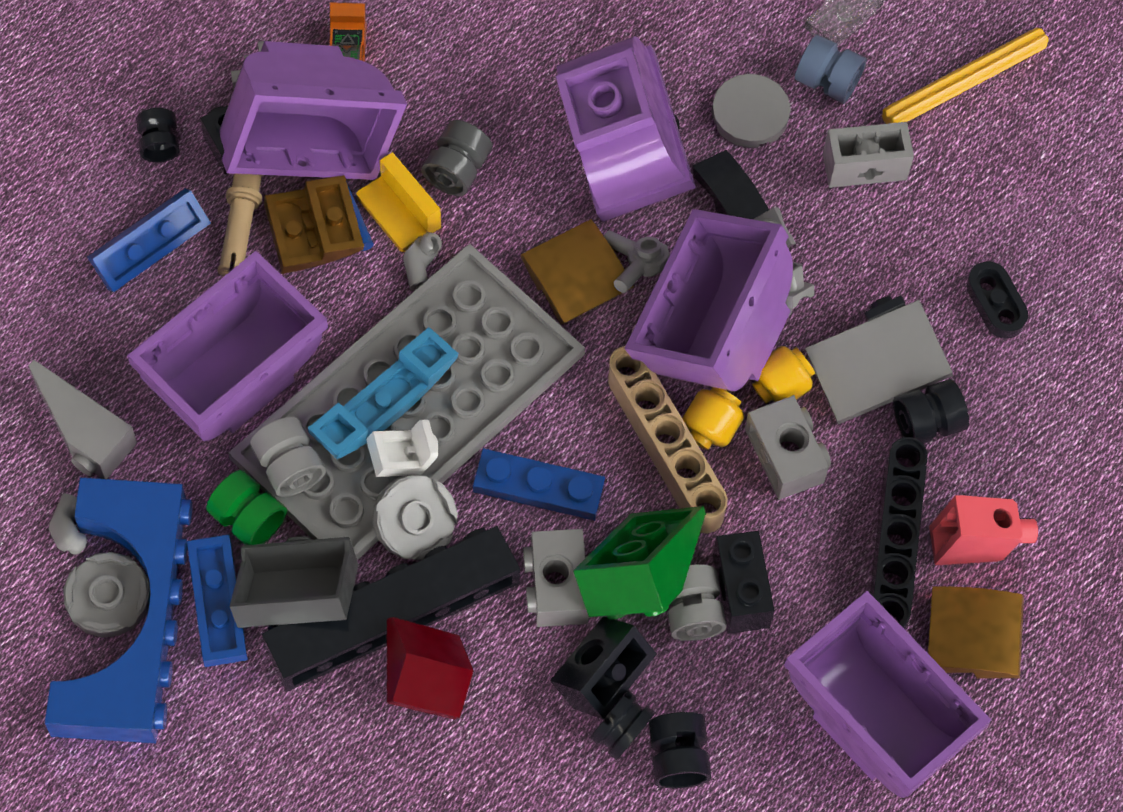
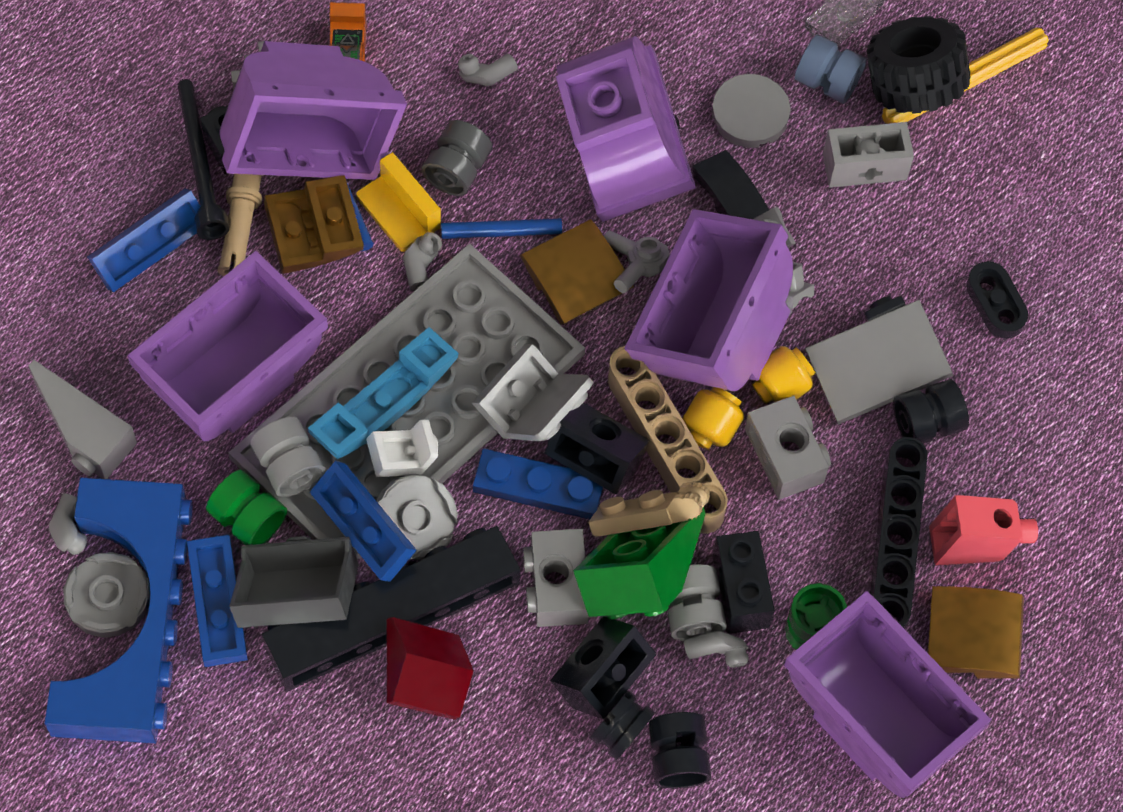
black wheel [136,108,180,163] -> none
none -> black piece [177,79,229,240]
none -> blue plate [310,461,417,582]
none -> blue bar [441,218,562,239]
none -> light grey arm [458,53,518,86]
none -> light grey bracket [472,344,594,441]
none -> black brick [544,402,650,495]
none -> tan hinge [588,482,711,537]
none -> light grey arm [684,631,749,668]
none -> green wheel [785,583,847,650]
none -> black tyre [866,16,971,114]

